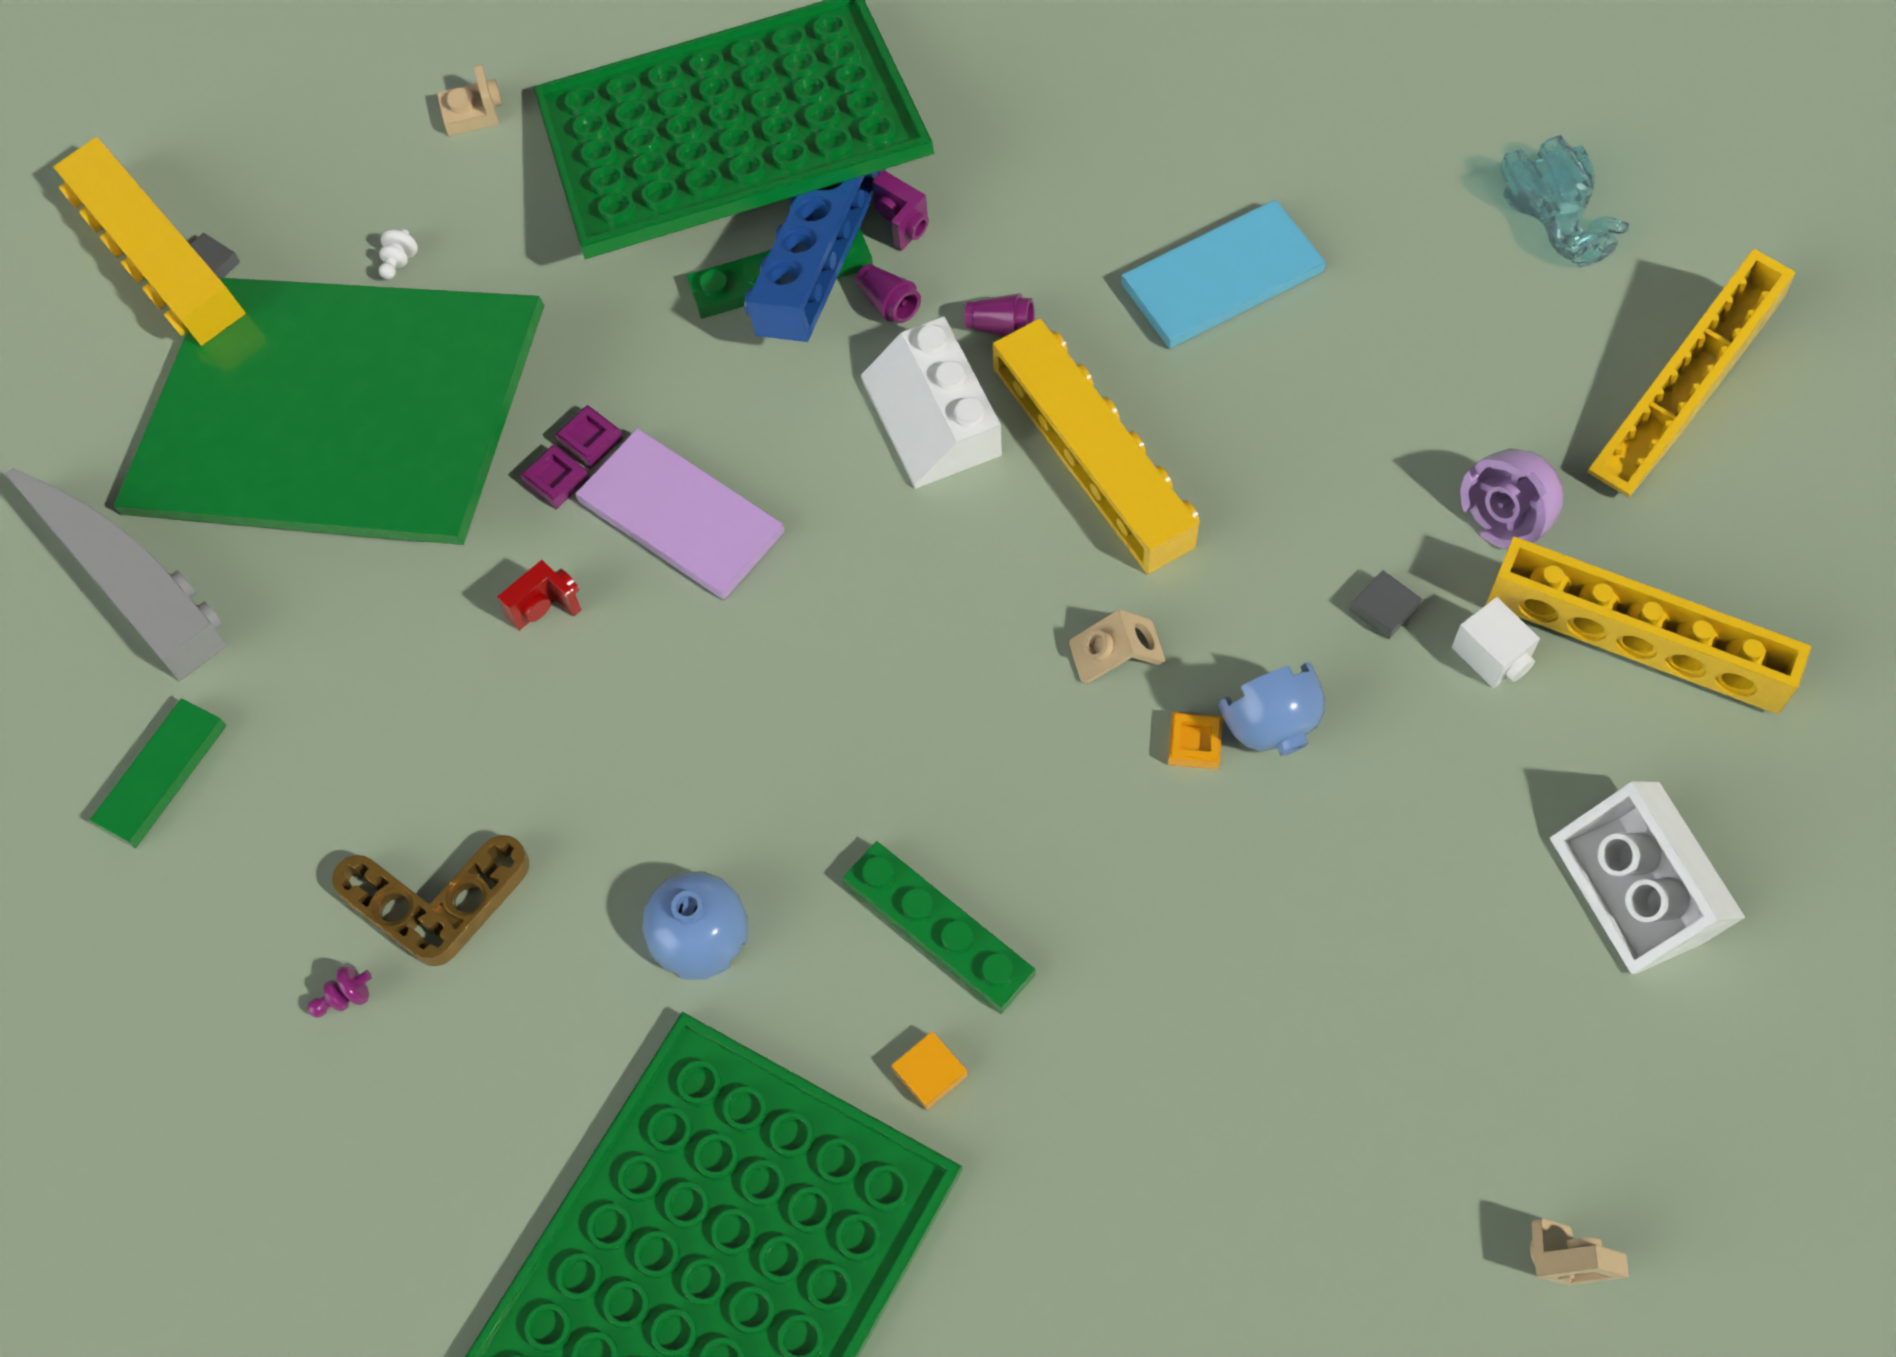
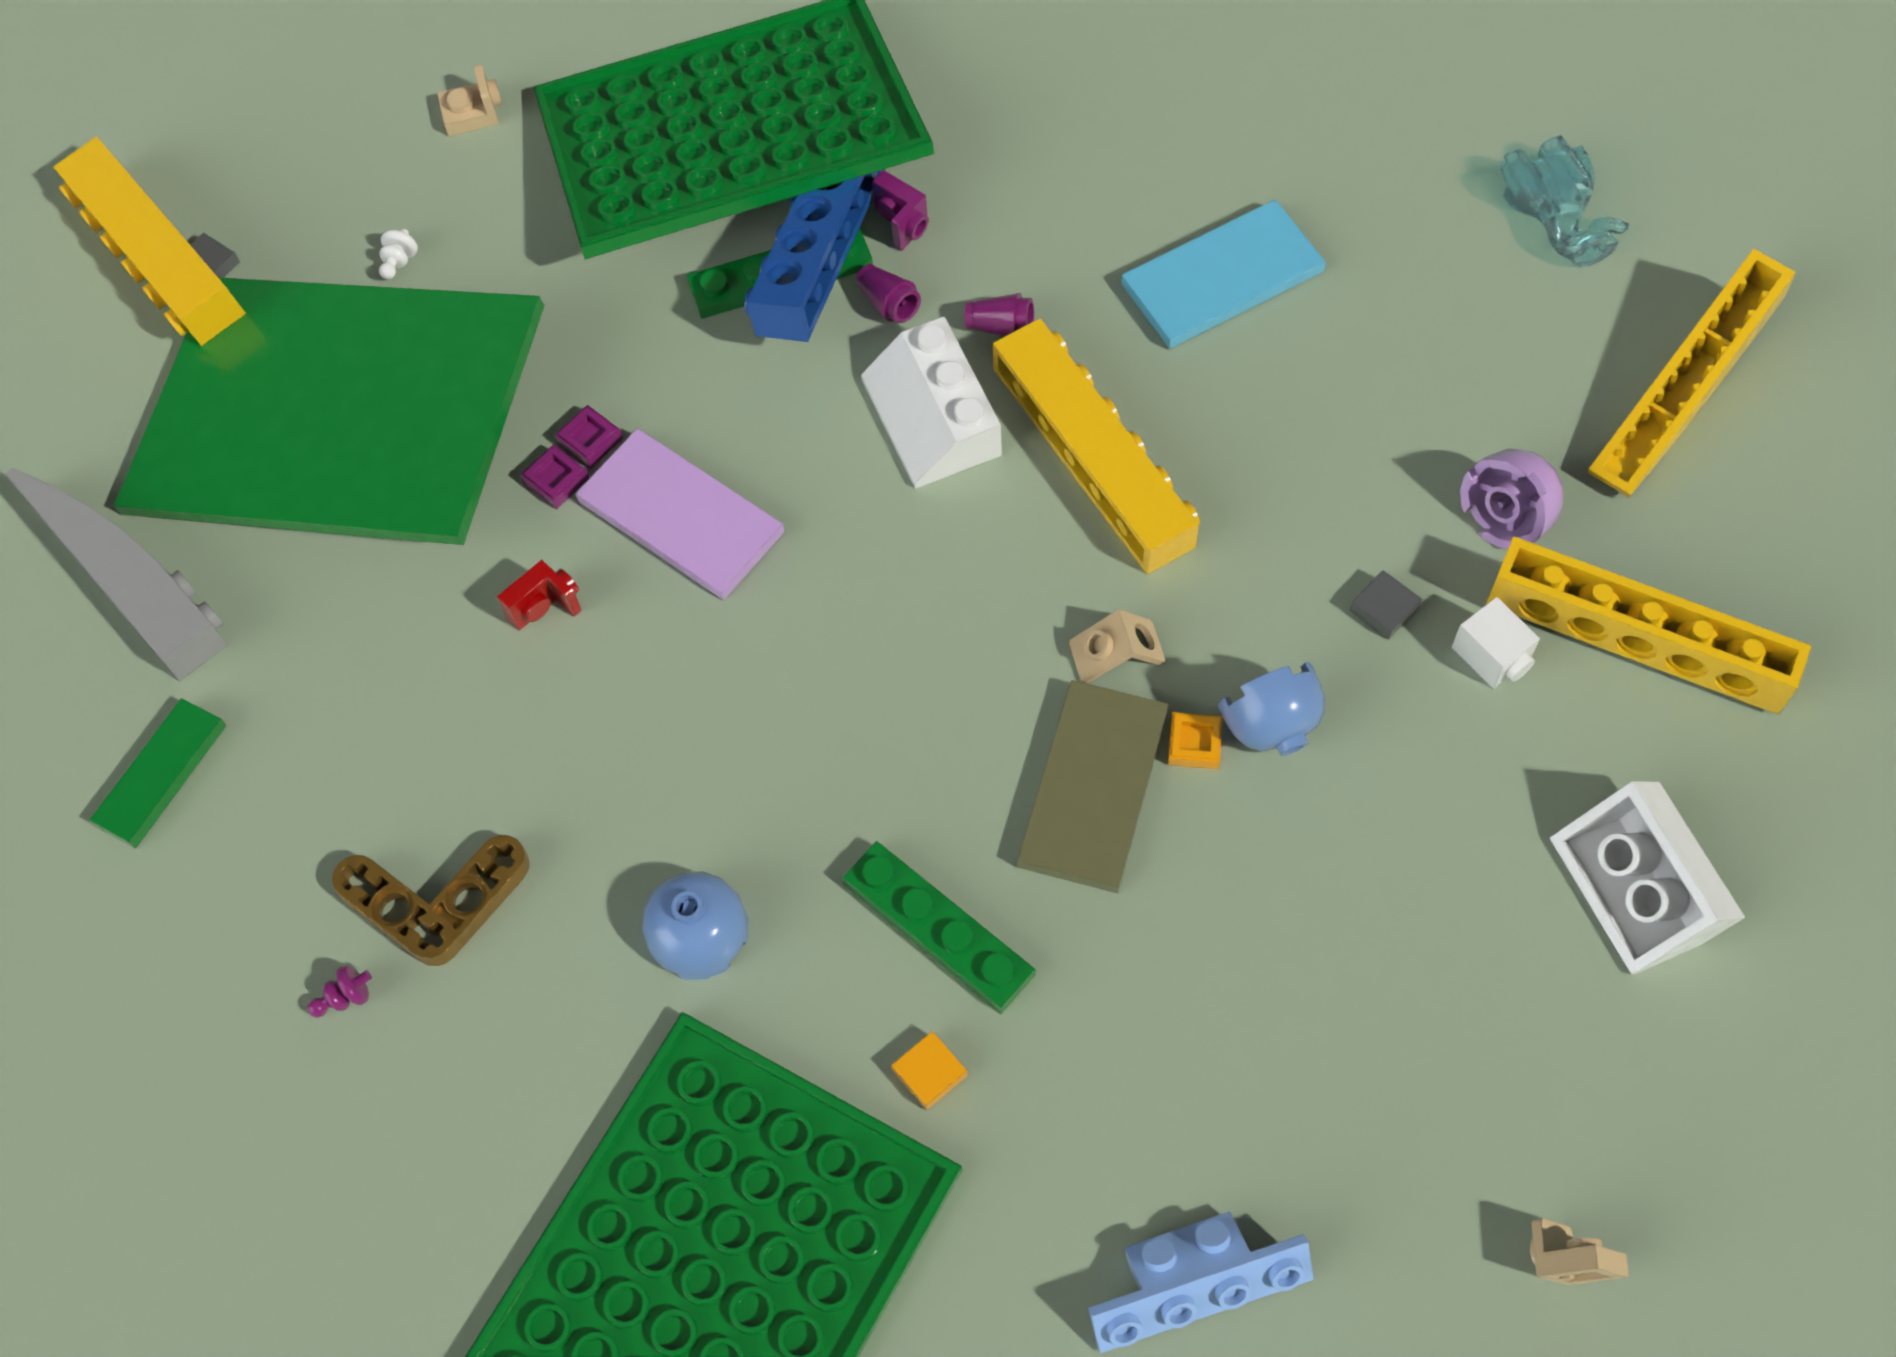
none -> olive tile [1017,680,1169,894]
none -> light blue bracket [1088,1211,1314,1353]

